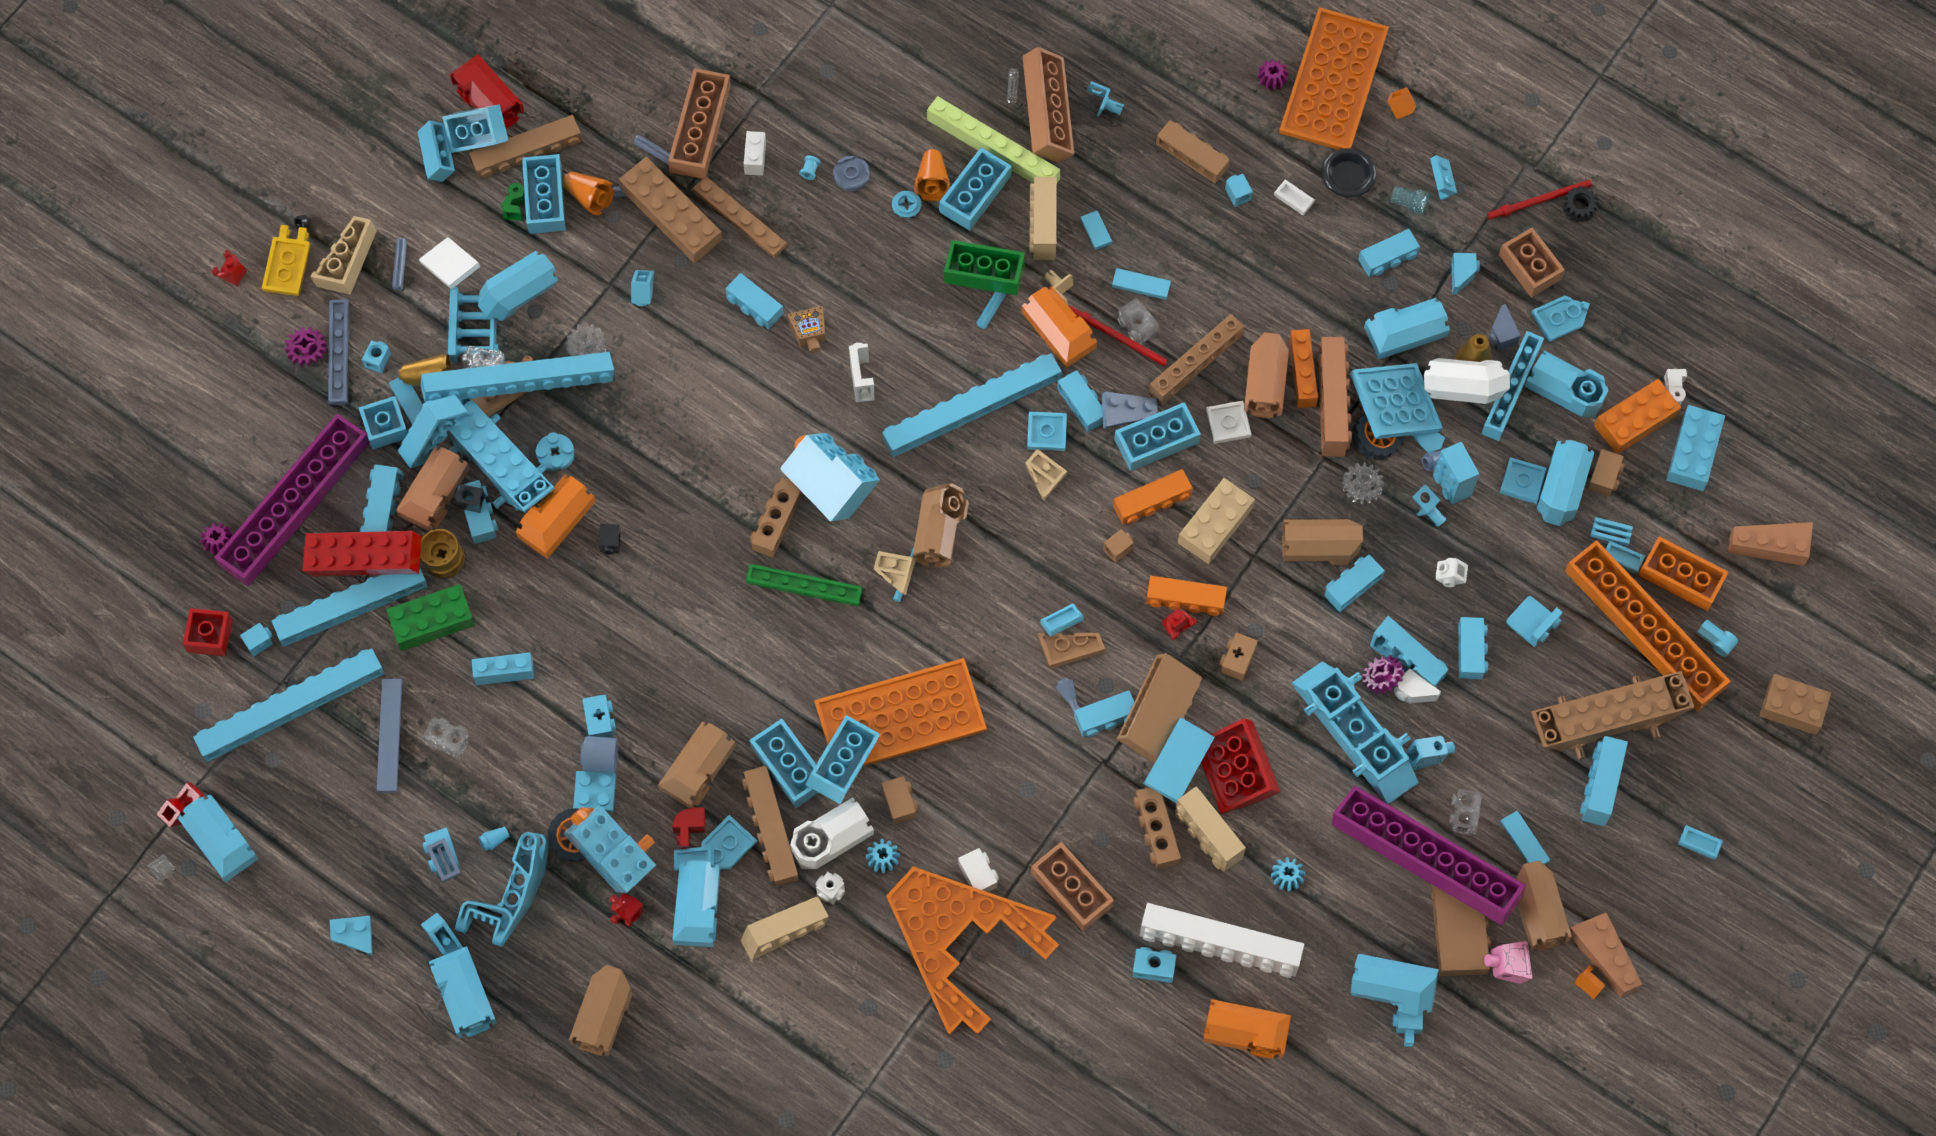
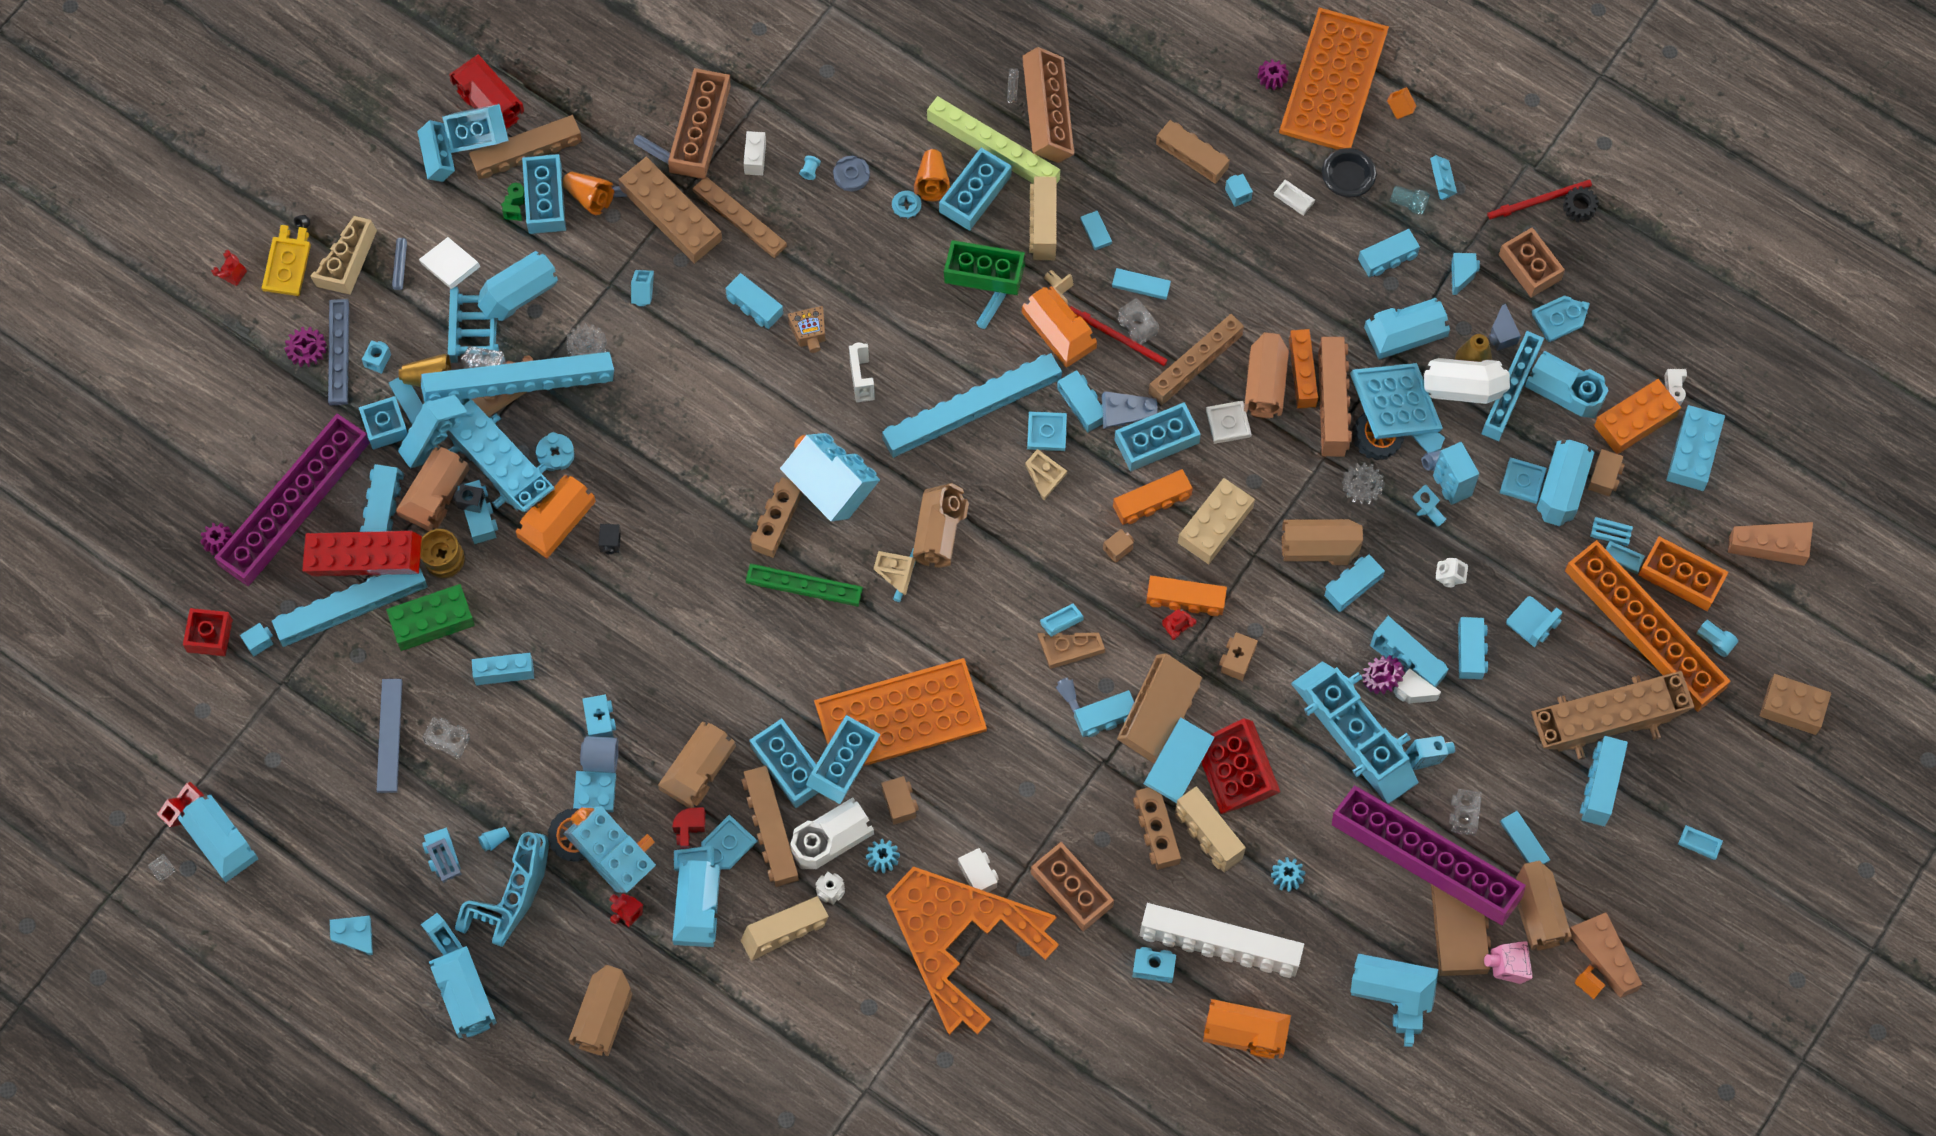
medium azure brick [193,648,385,763] -> none
medium azure bracket [1087,82,1124,117] -> none

